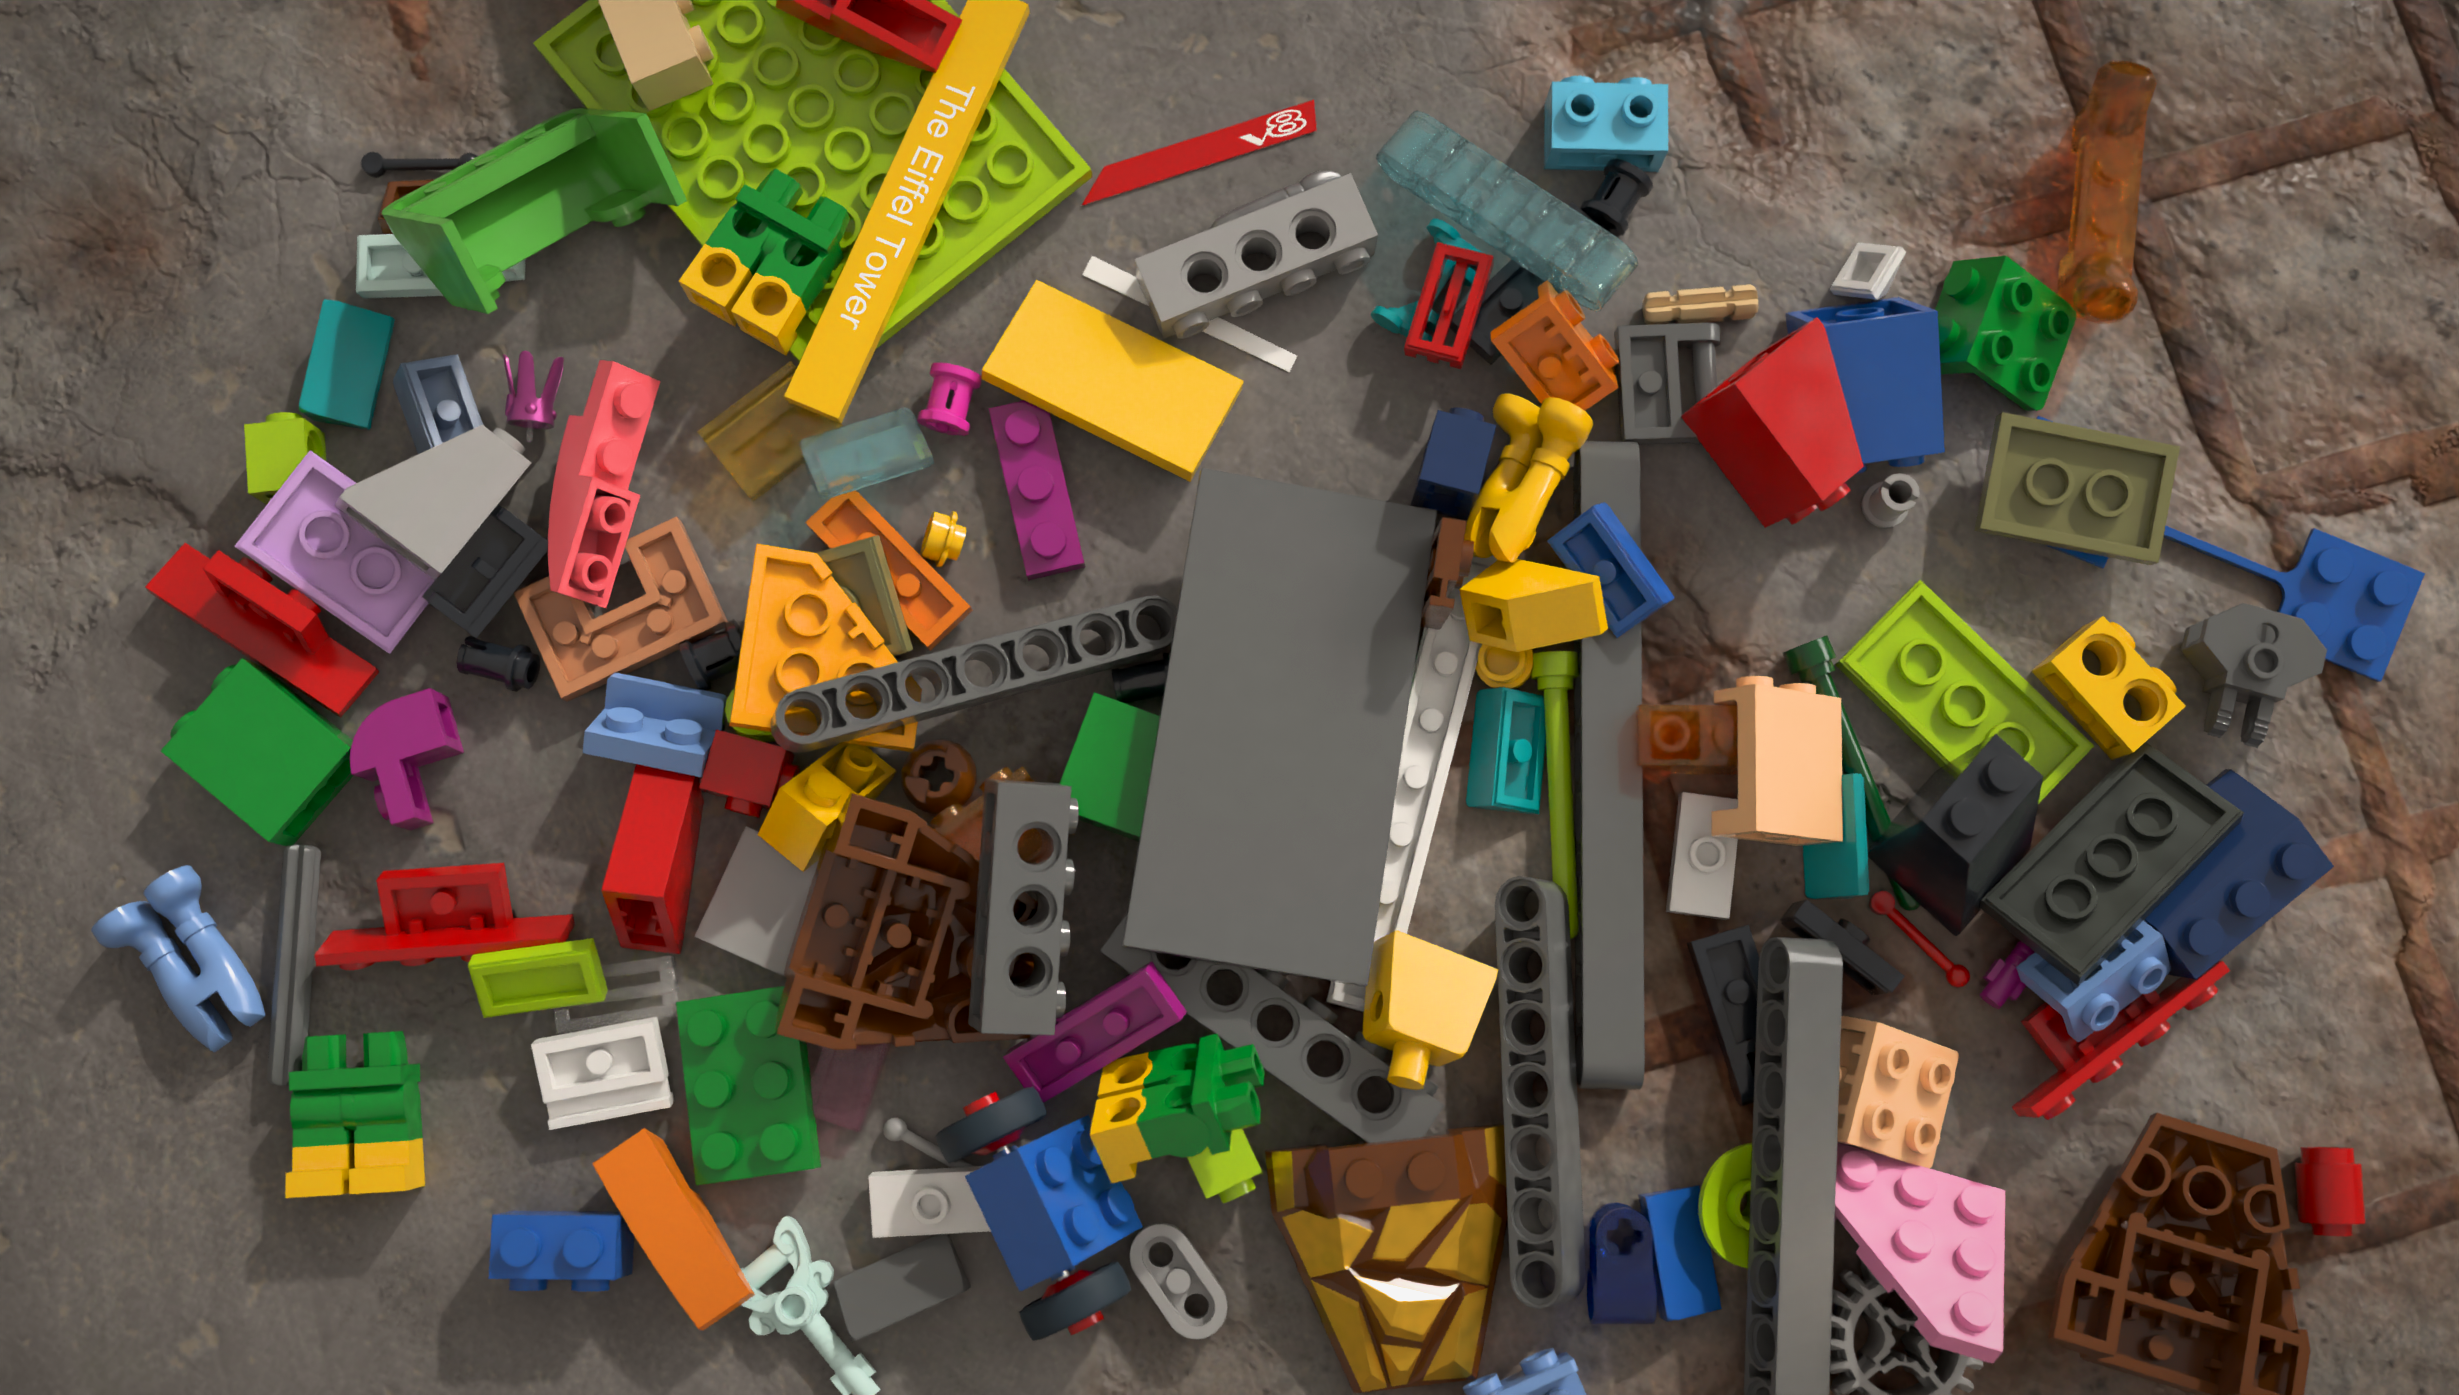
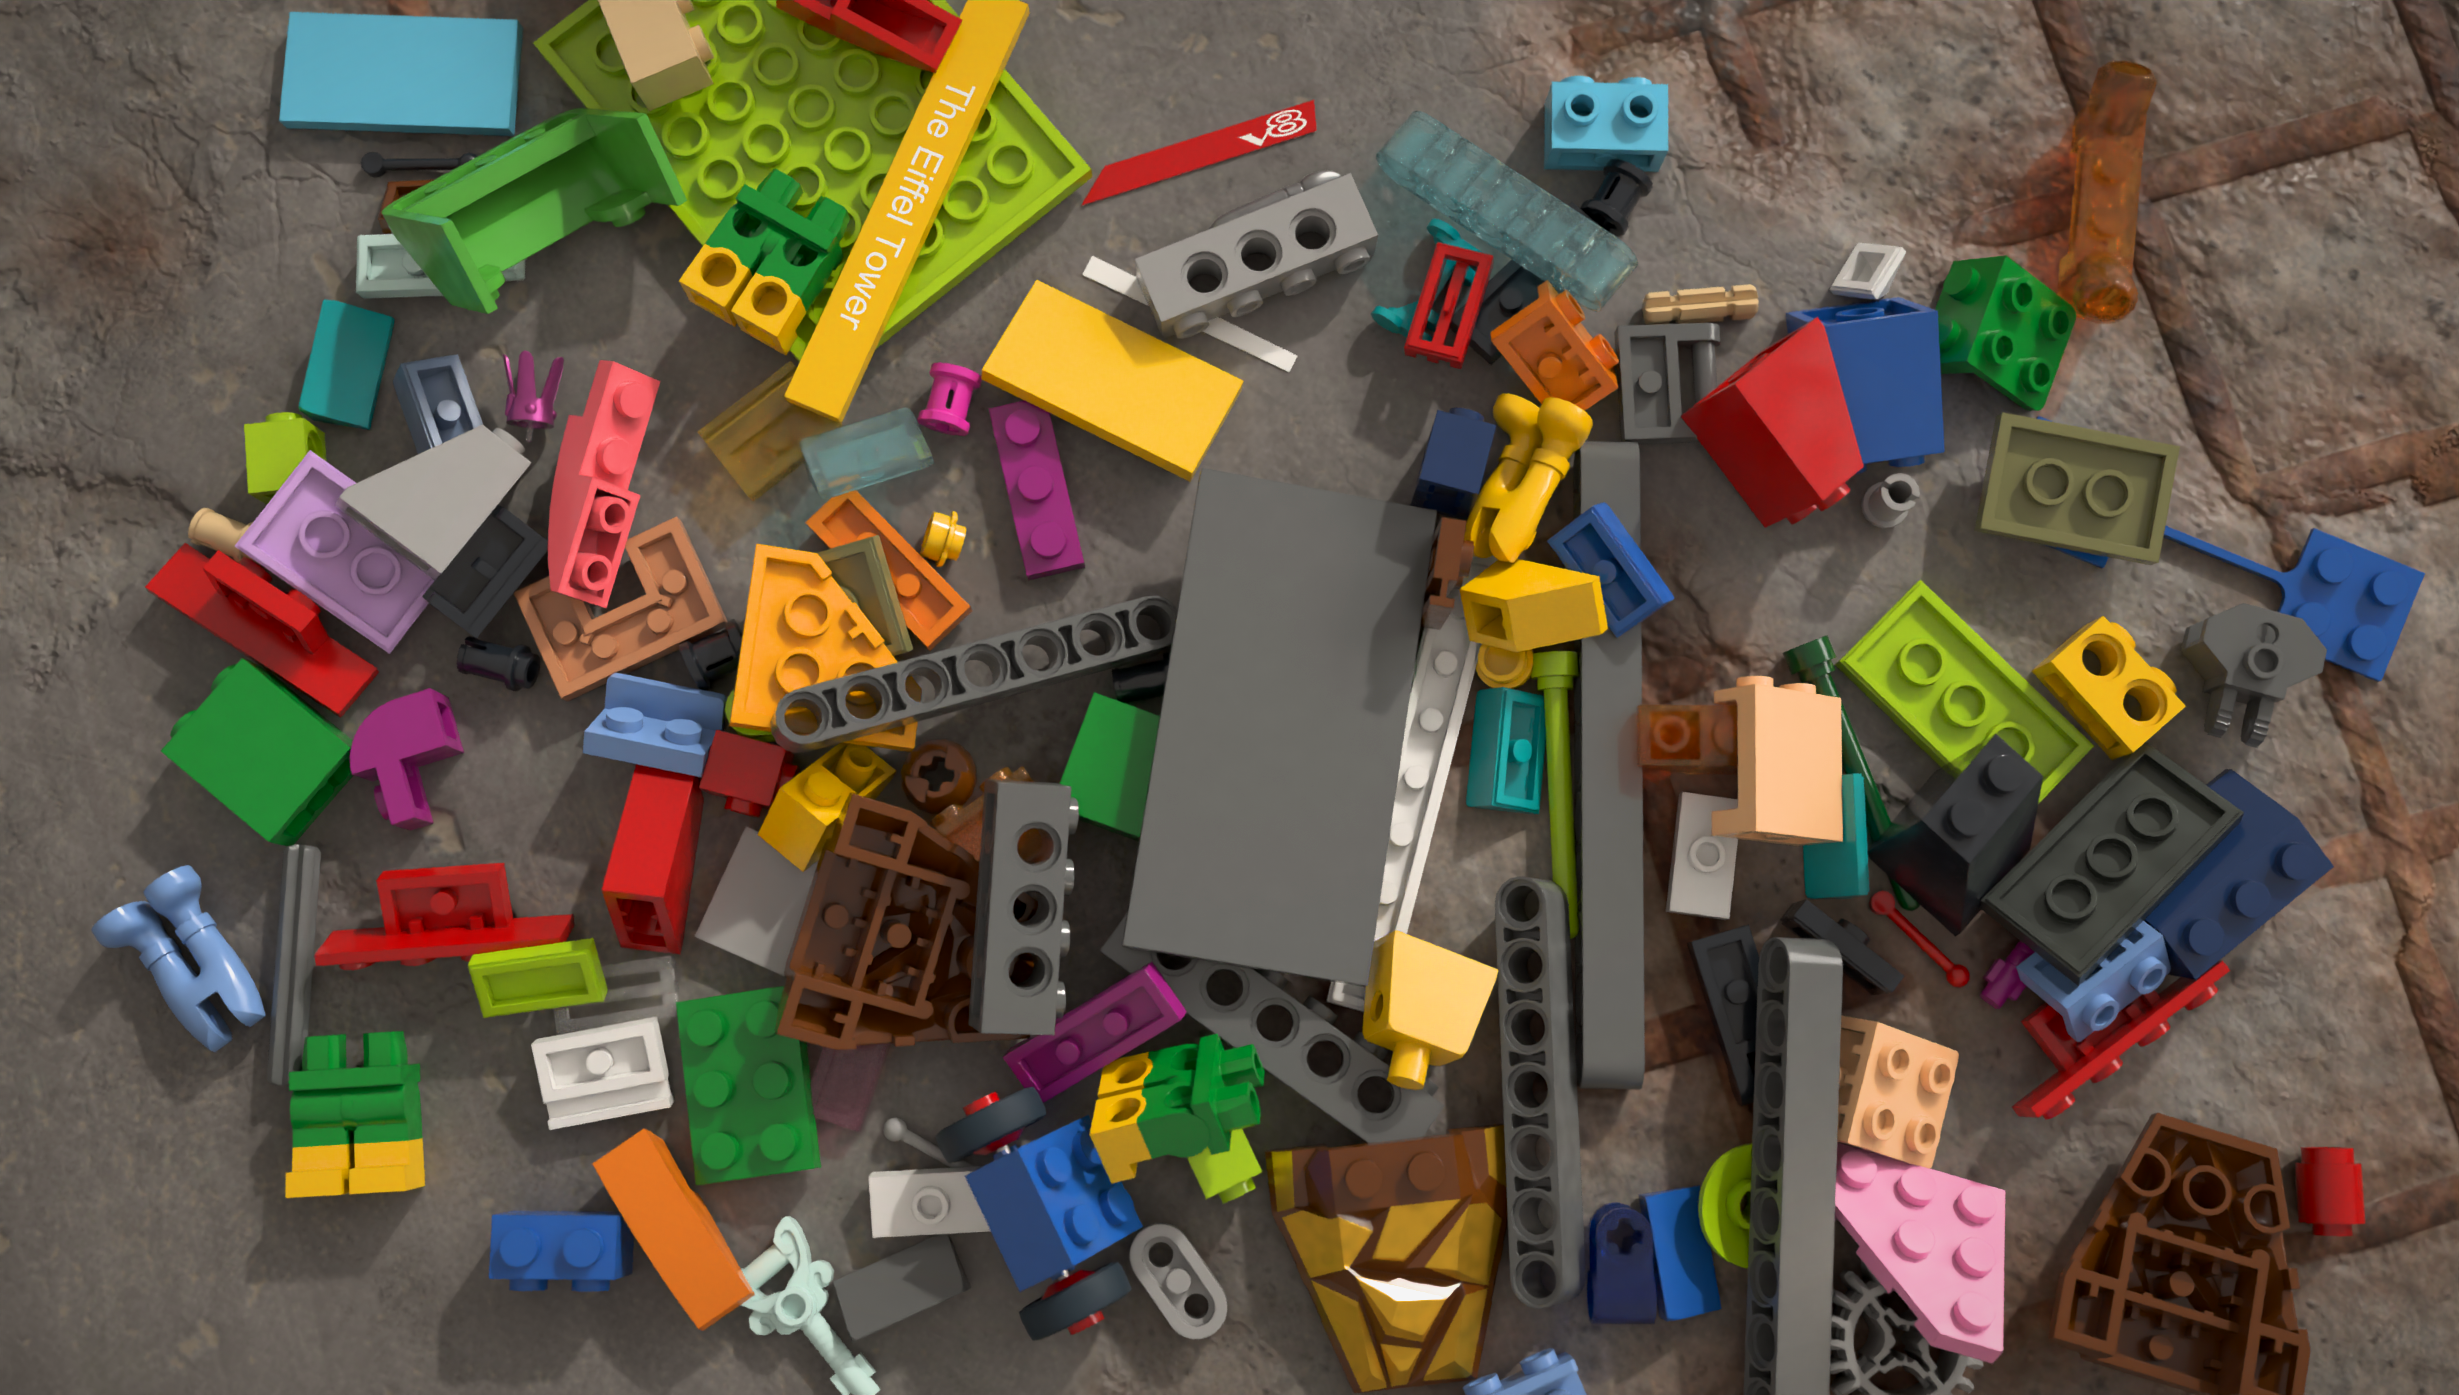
none -> tan pin [188,508,261,566]
none -> medium azure tile [279,12,523,136]

